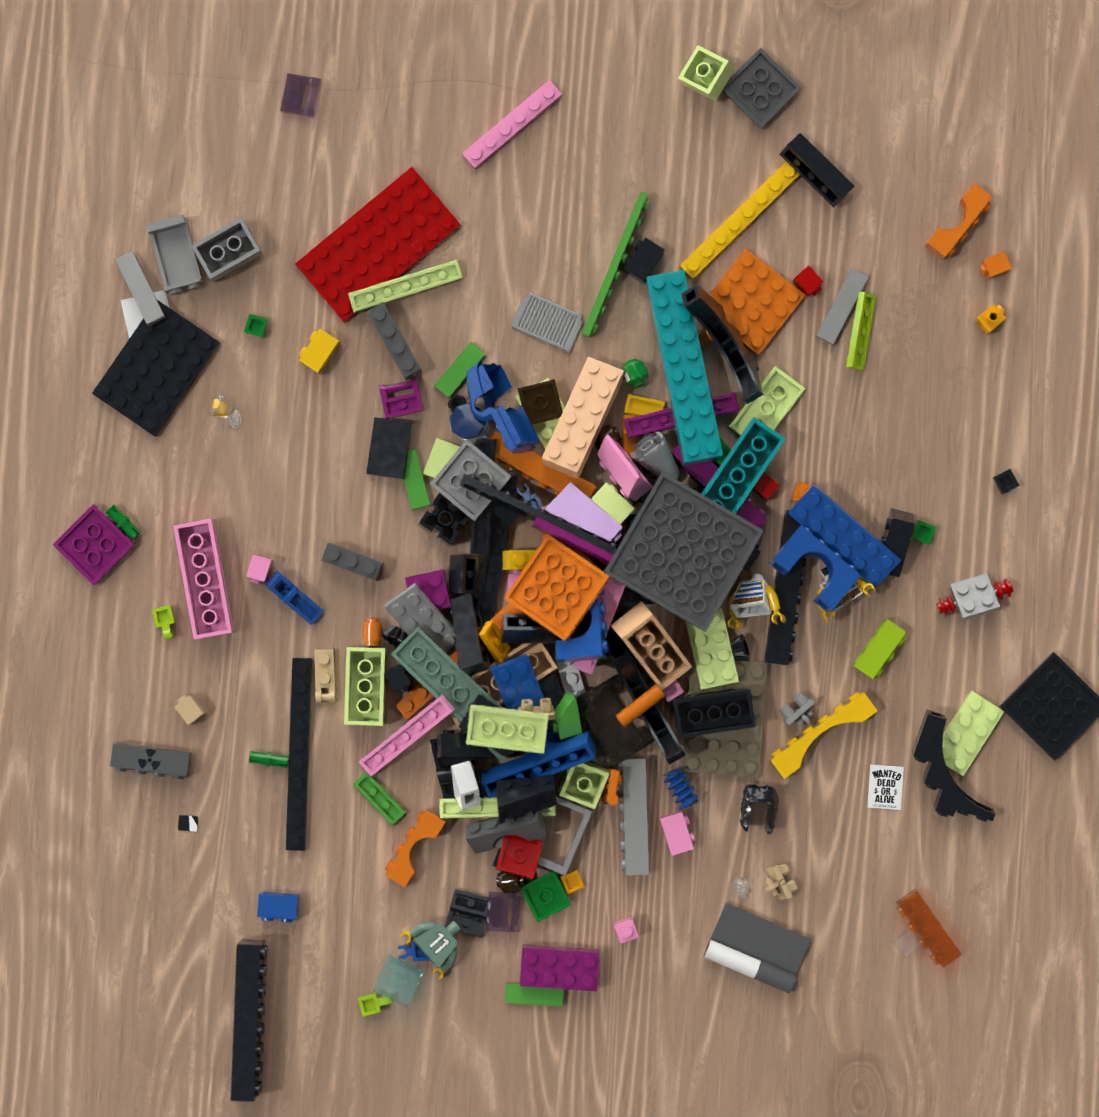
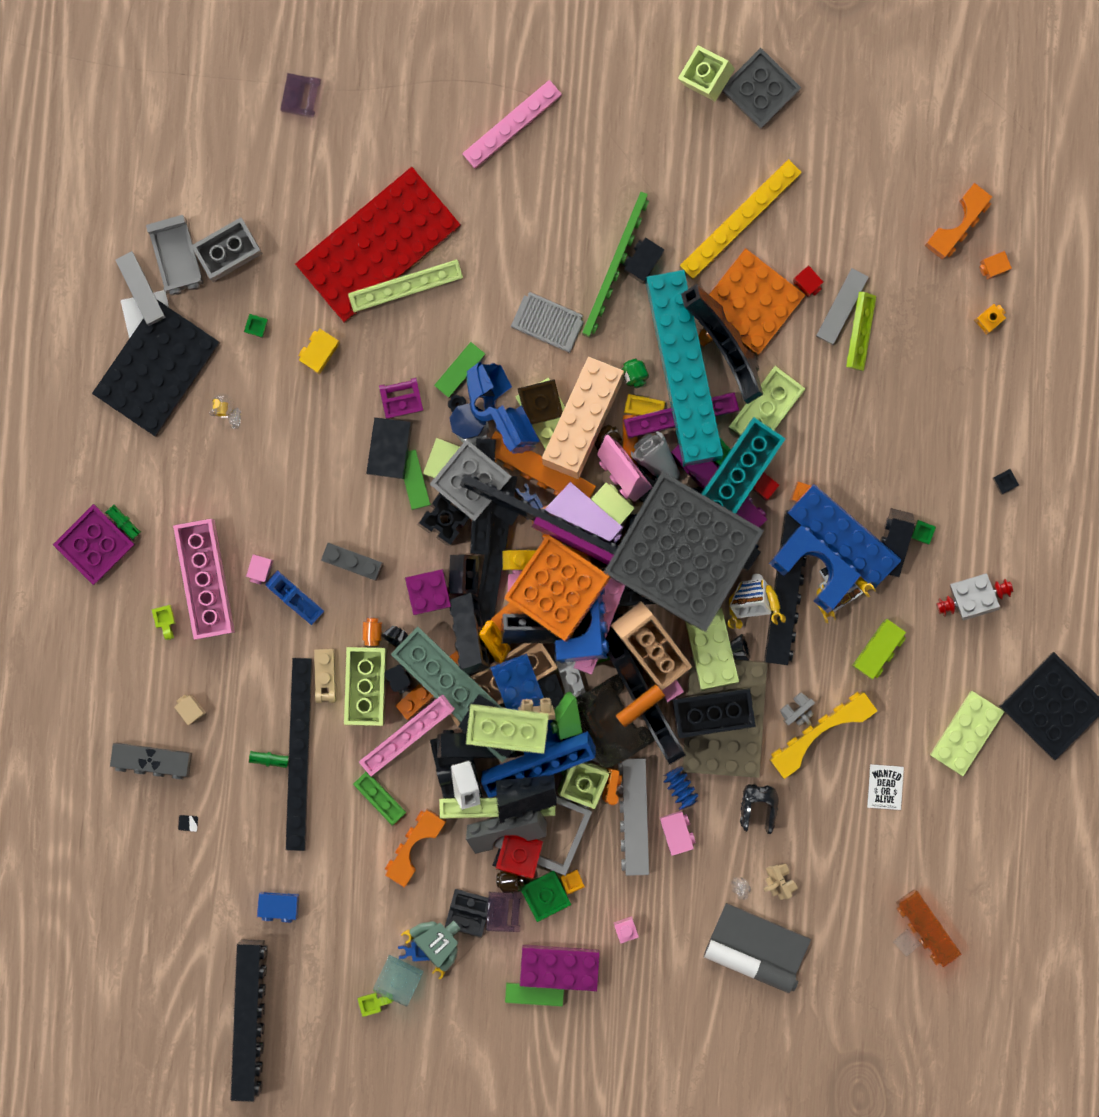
dark grey arch [367,302,422,380] -> none
light grey plate [384,583,457,652] -> none
black brick [779,133,855,208] -> none
black arch [912,709,995,822] -> none

